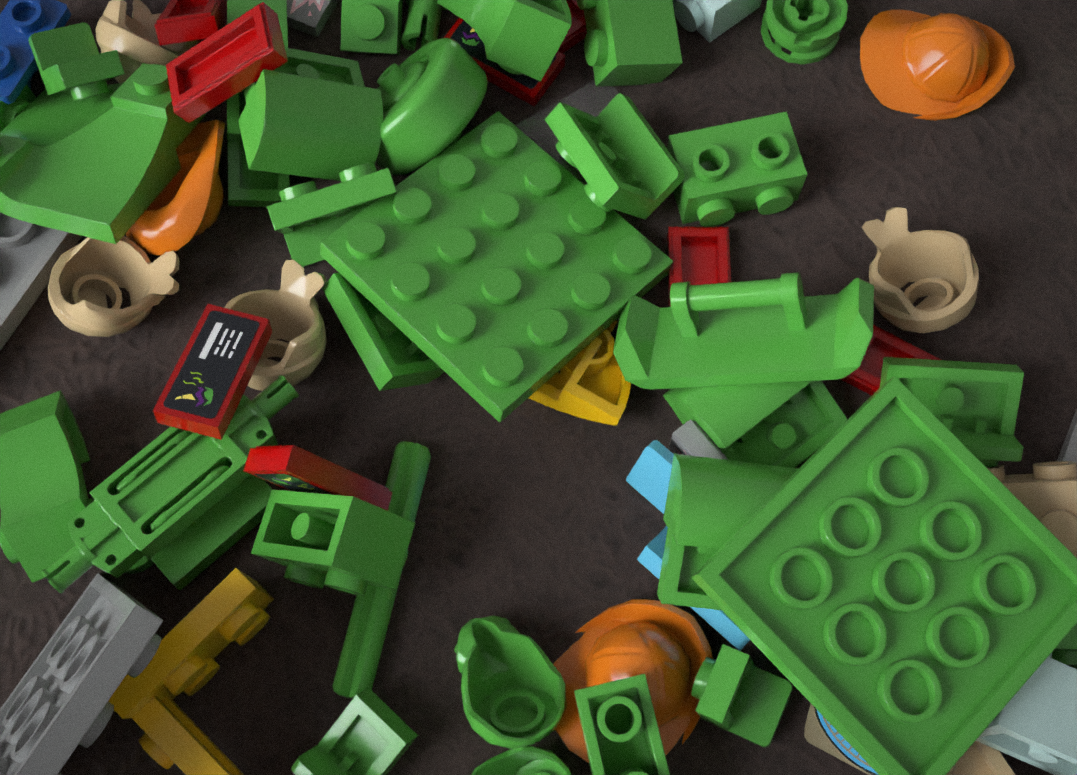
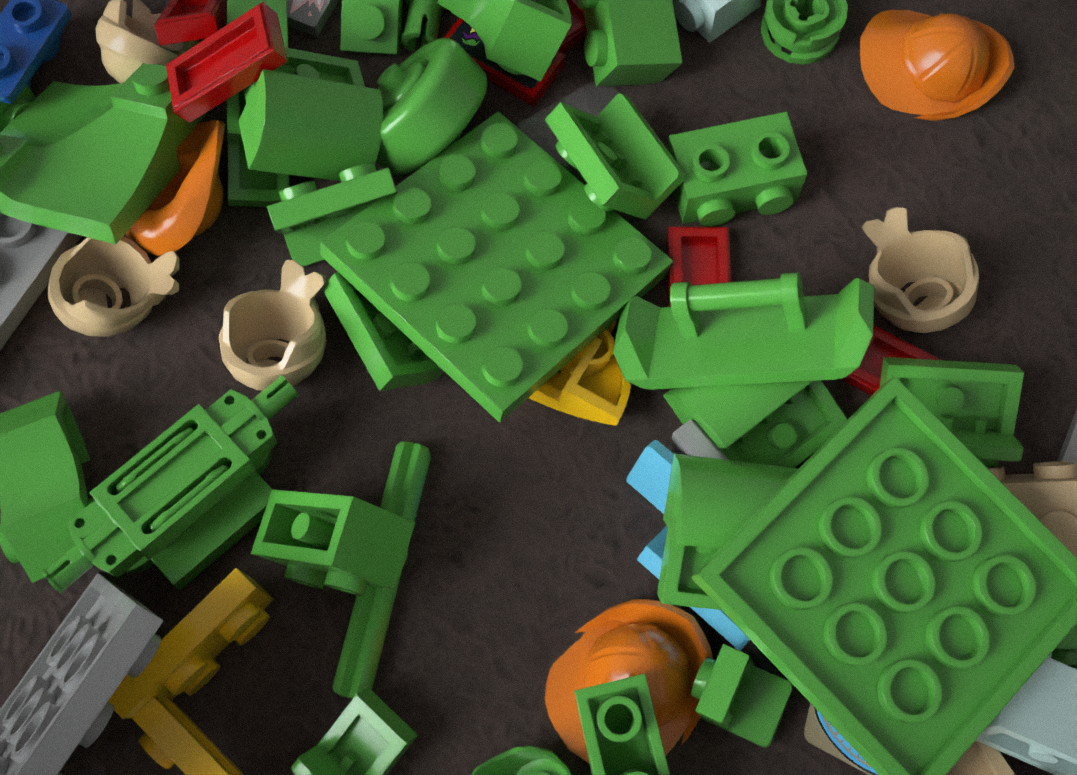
bright green bracket [28,22,125,101] -> none
tile [153,304,272,440] -> none
red tile [243,445,392,511] -> none
bright green hair [454,615,567,749] -> none

